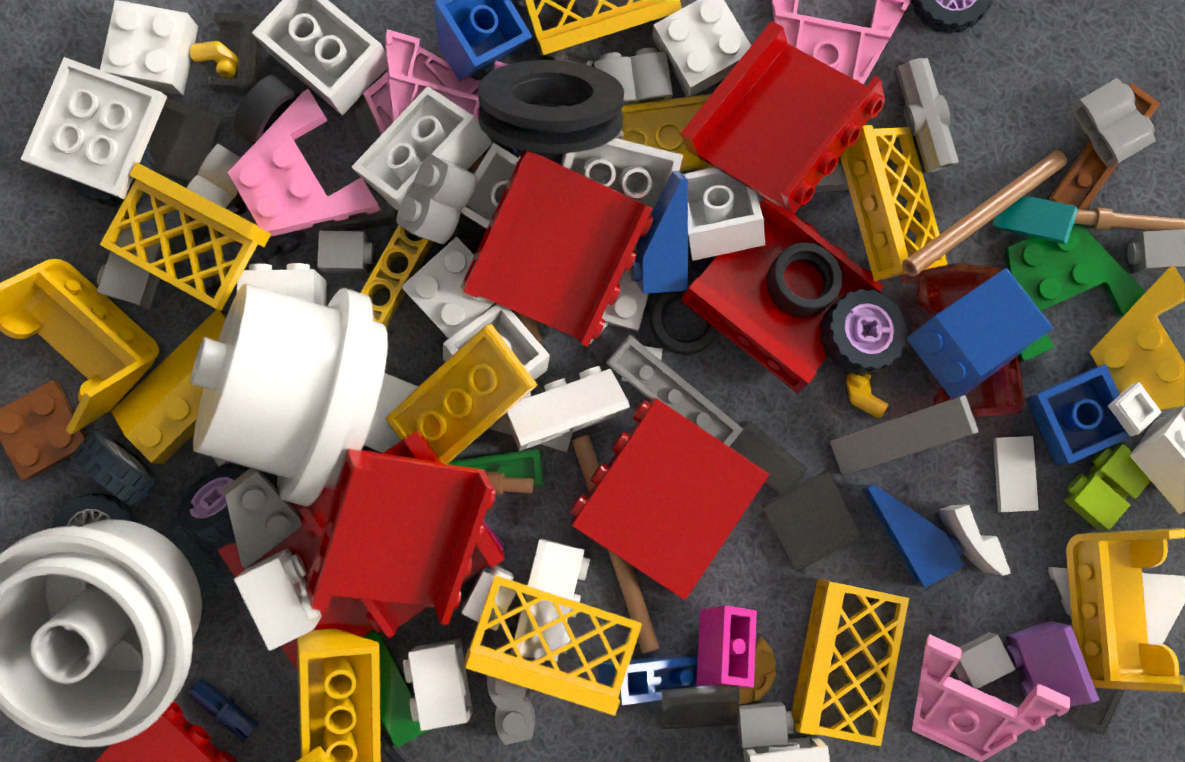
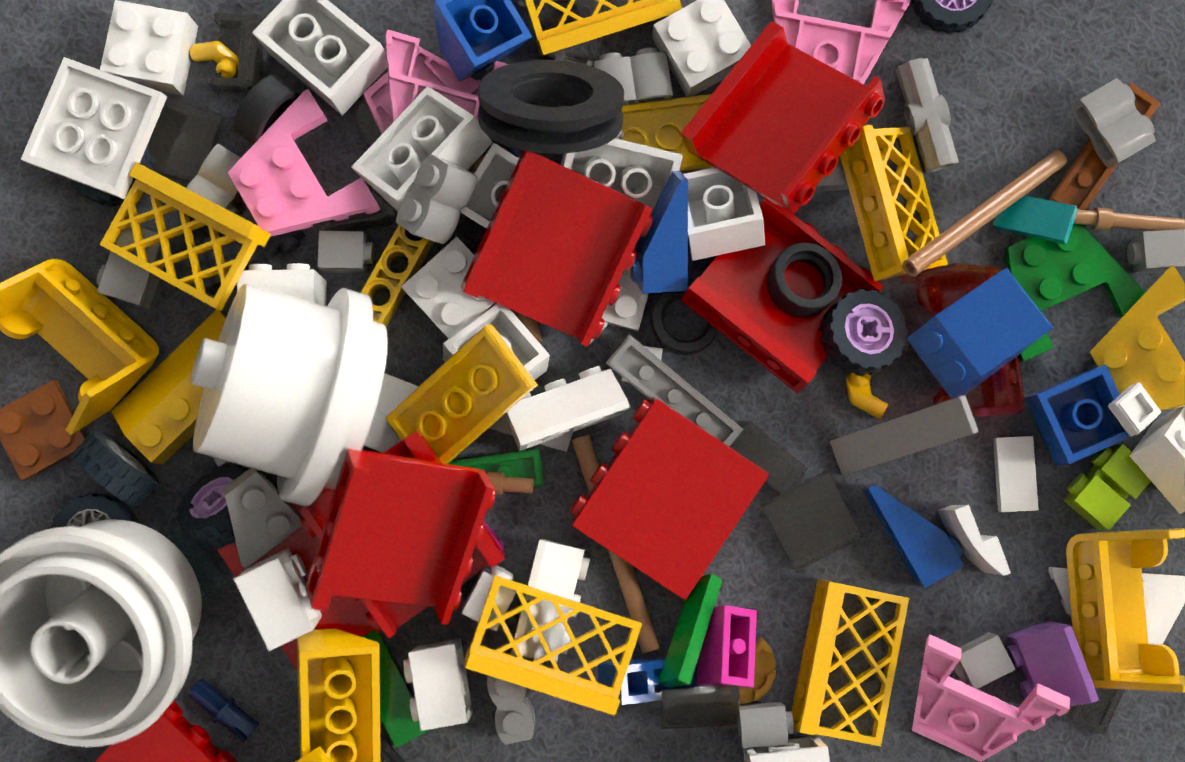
none -> green tile [658,574,722,688]

